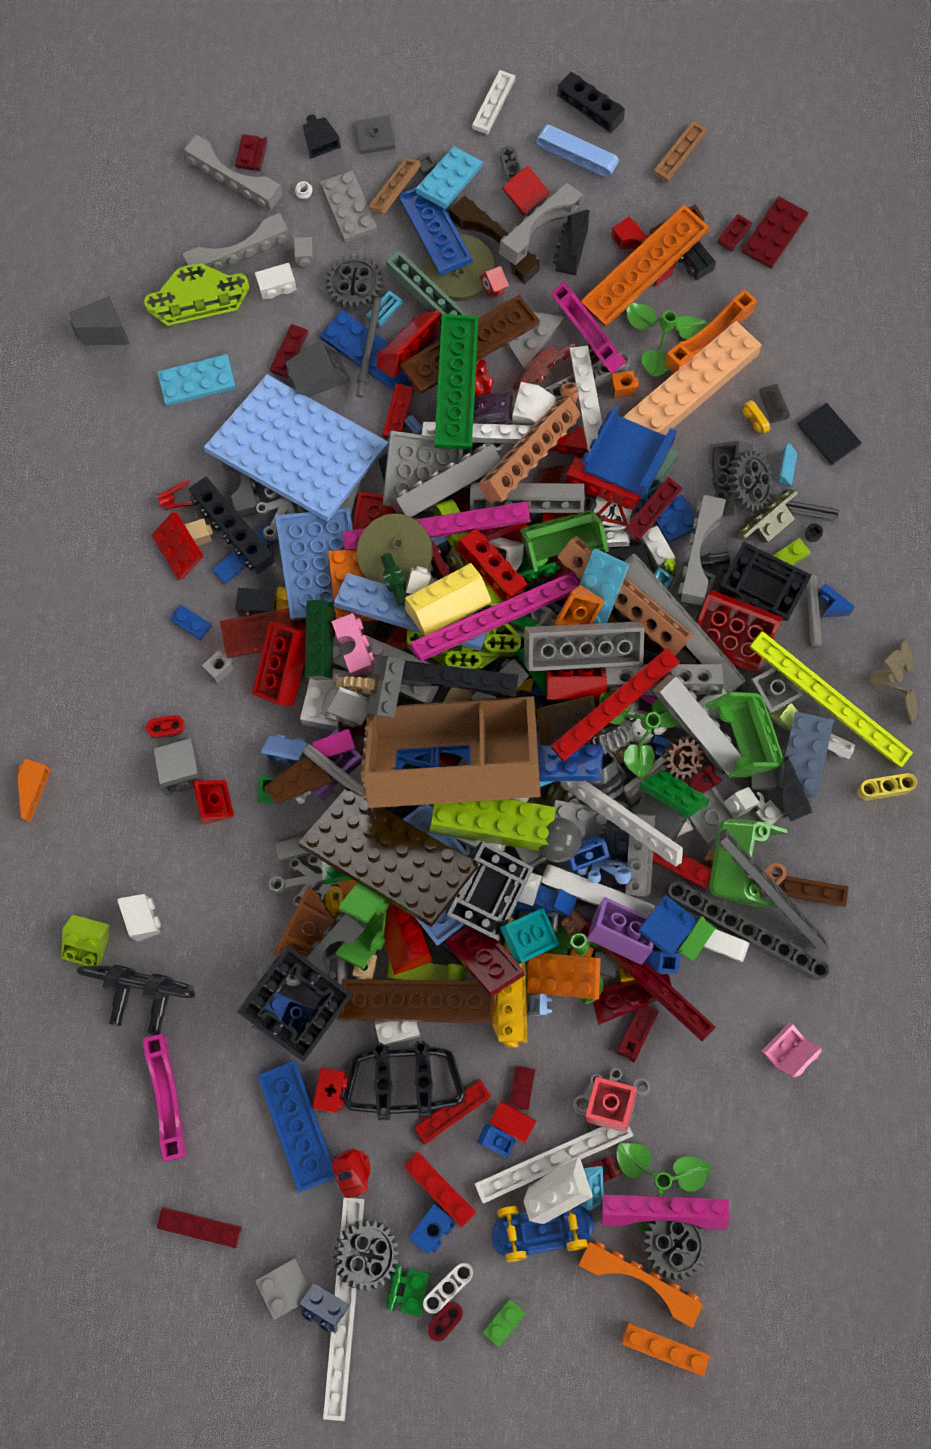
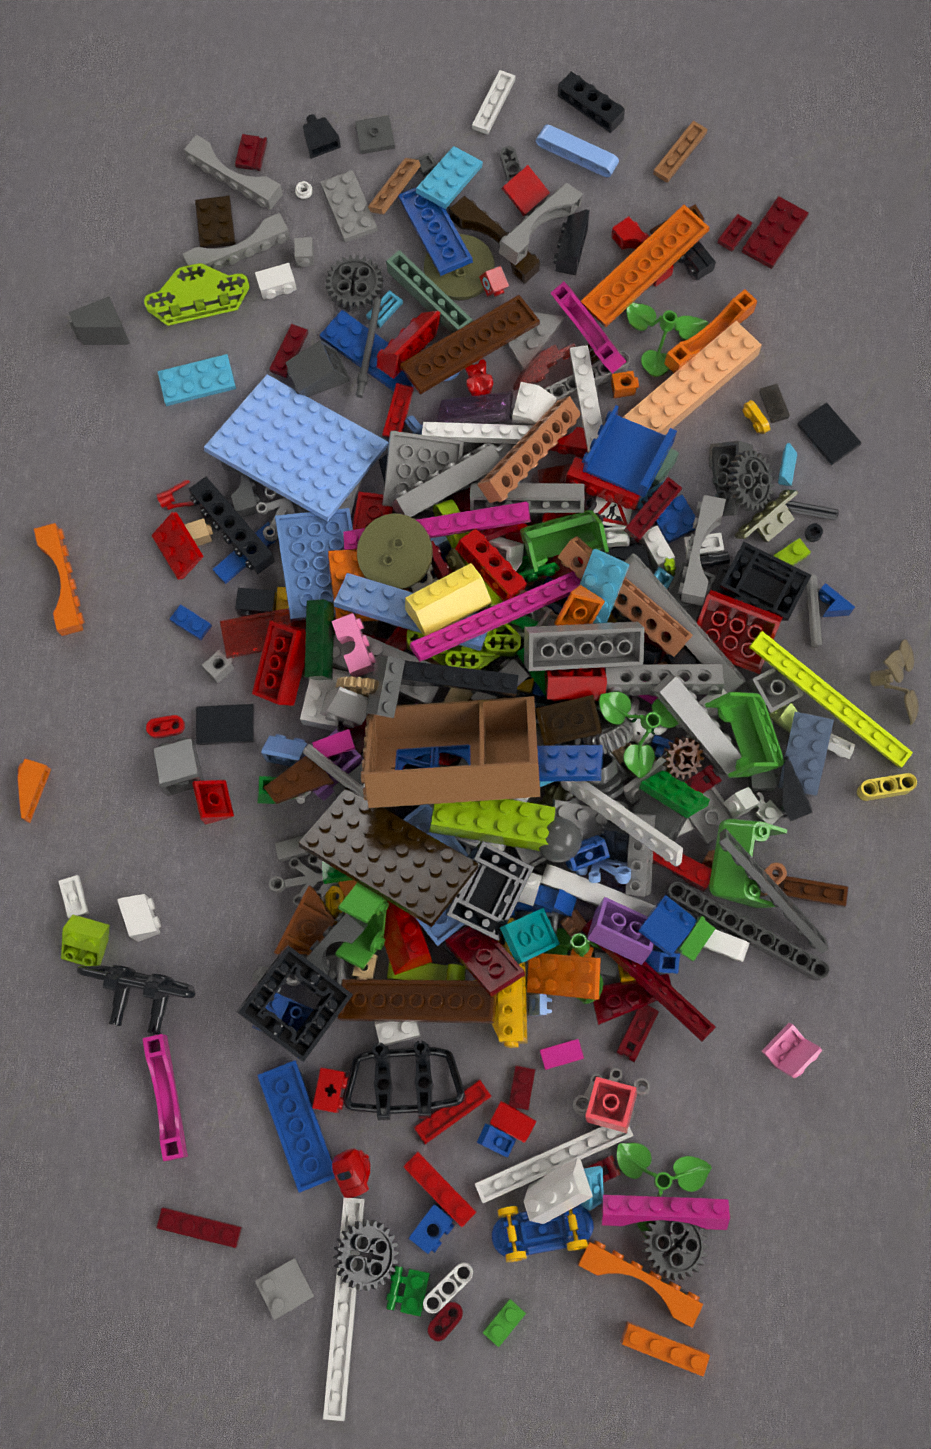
bracket [299,1283,349,1333] -> none
dark green axle [381,553,407,606] -> none
white brick [405,566,431,594] -> none
green plate [434,314,478,450] -> none
red plate [551,648,680,762] -> none
nougat cone [560,382,578,407] -> none
none -> orange arch [34,523,85,636]
none -> white plate [59,875,89,919]
none -> dark brown plate [195,195,236,249]
none -> black tile [196,704,254,745]
none -> dark pink tile [539,1039,584,1070]
none -> white plate [683,533,724,556]

